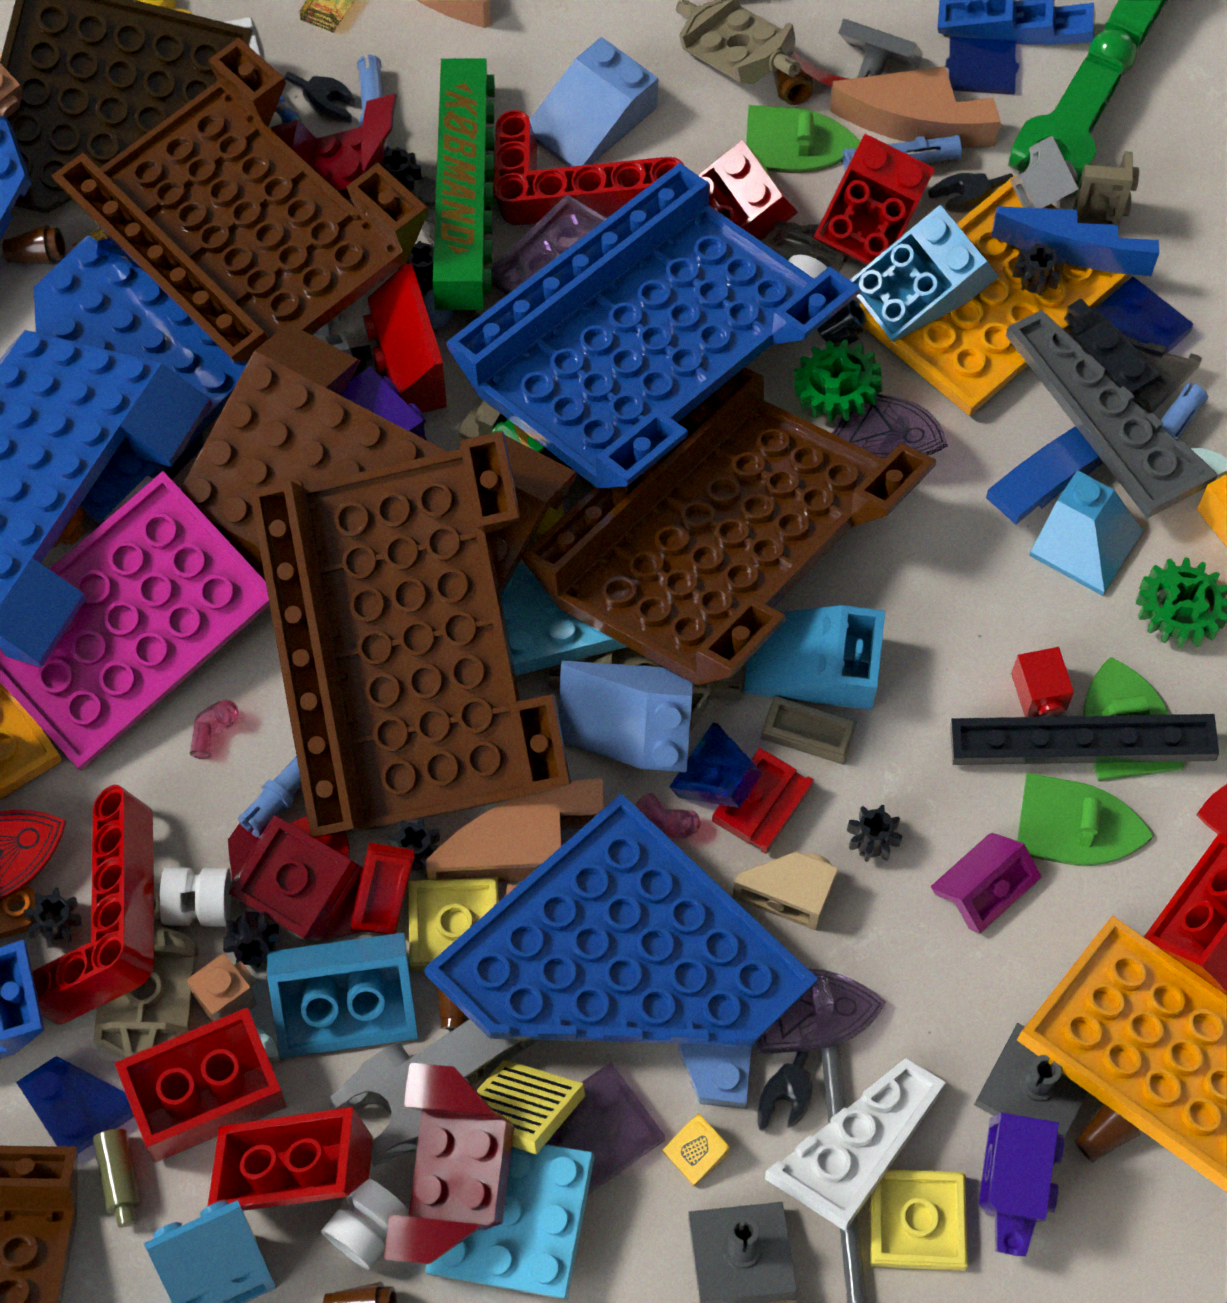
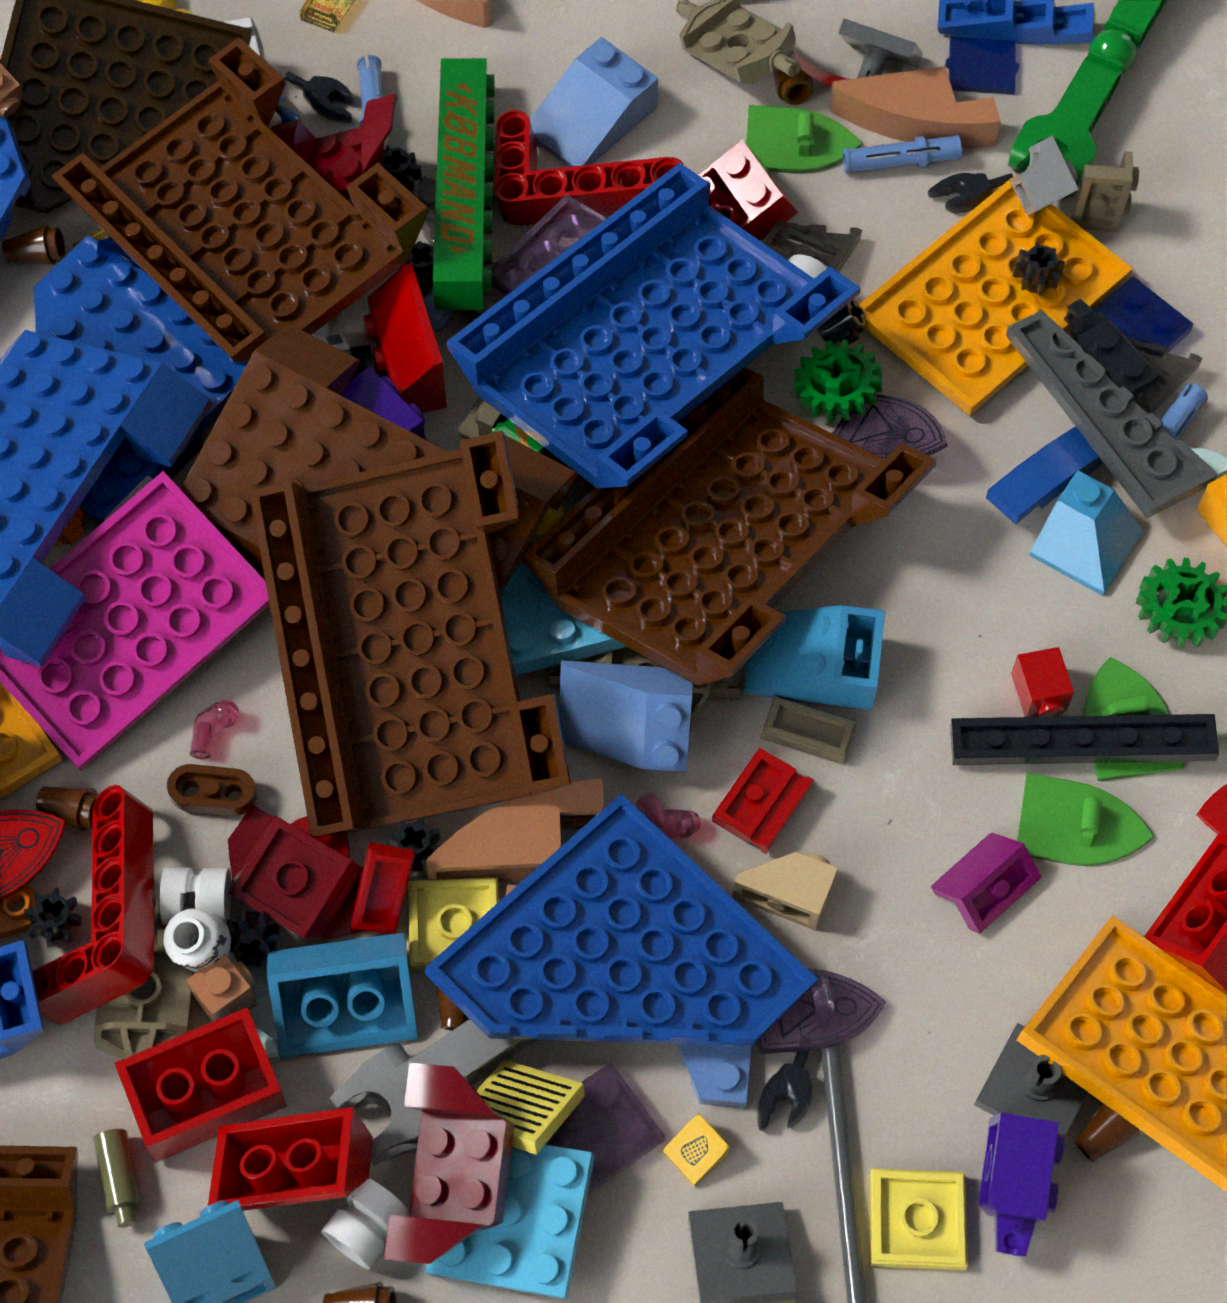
clear blue wing [16,1056,134,1154] -> none
medium blue pin [238,756,302,837] -> none
clear blue wing [669,722,762,808] -> none
white wing [765,1058,946,1231] -> none
red slope [813,133,935,265] -> none
black gear [846,805,903,862] -> none
dark azure slope [850,204,999,342] -> none
blue slope [991,206,1159,276] -> none
none -> reddish brown cone [36,786,99,832]
none -> white head [163,909,231,972]
none -> reddish brown plate [167,764,257,816]

